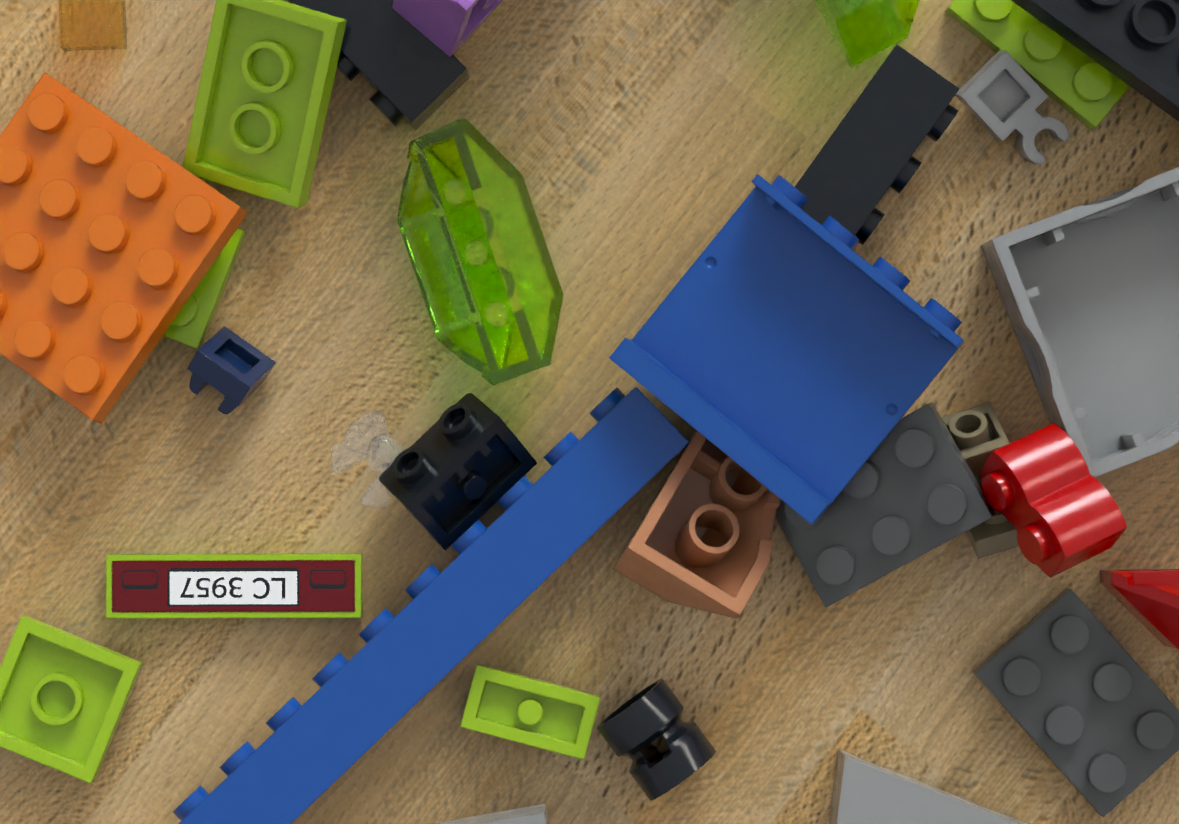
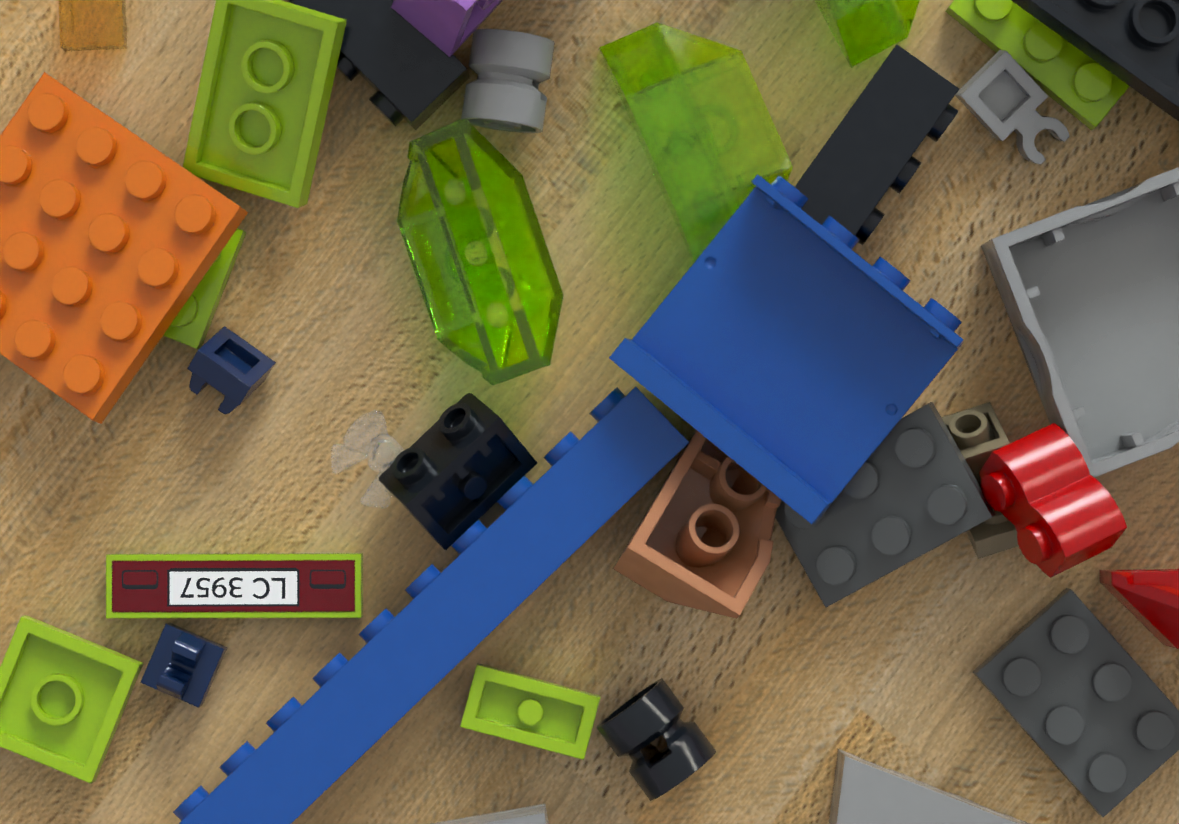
none -> dark blue tile [140,622,227,708]
none -> light grey wheel [461,29,555,133]
none -> clear neon green wedge [599,22,793,263]

